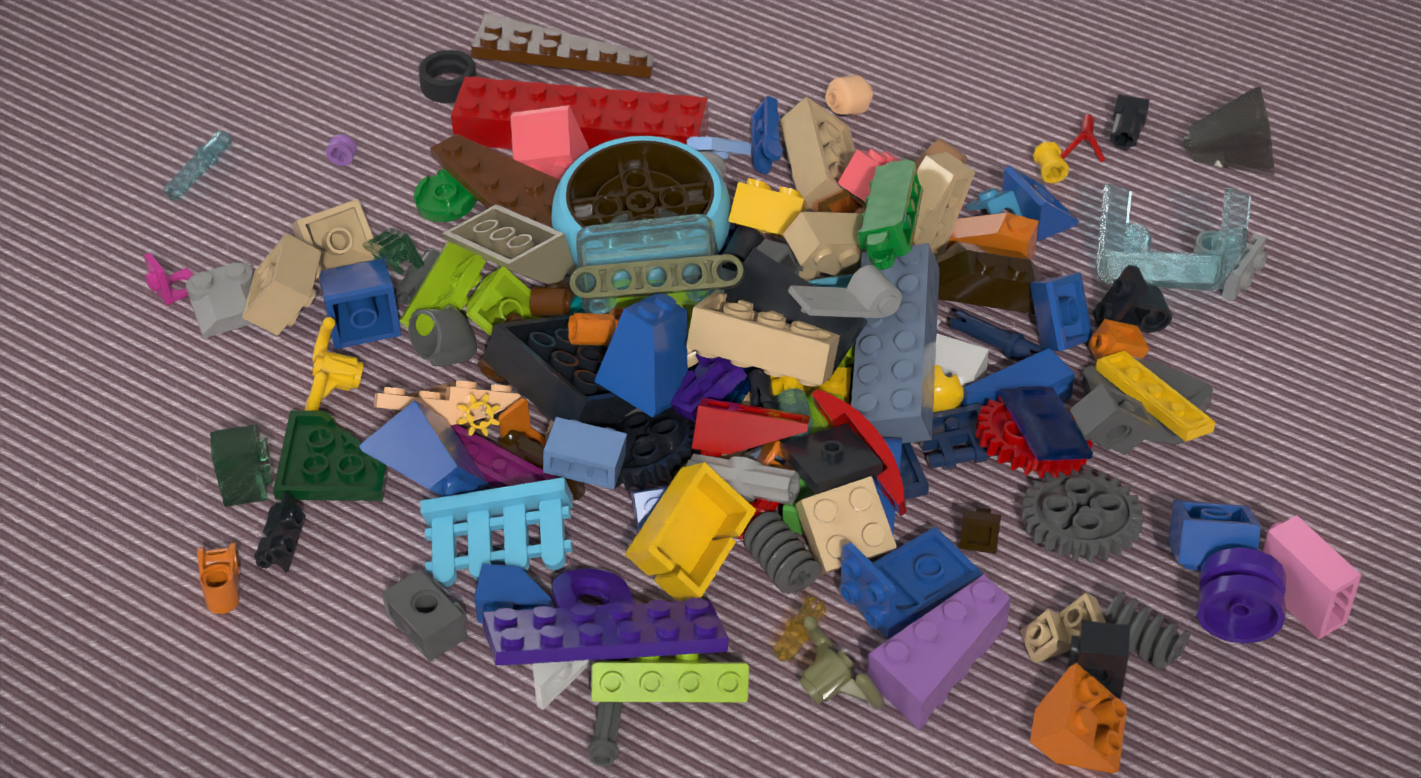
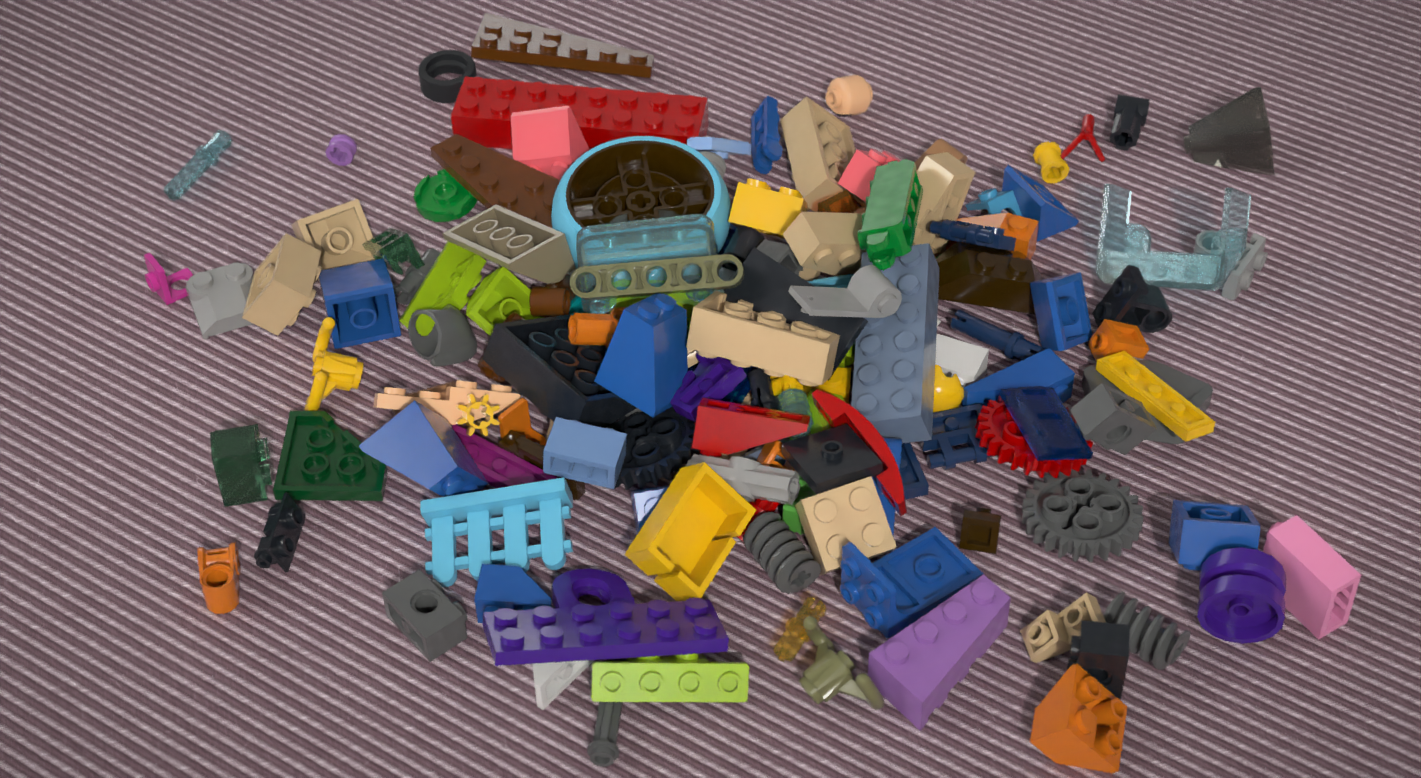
none -> dark blue plate [930,219,1016,251]

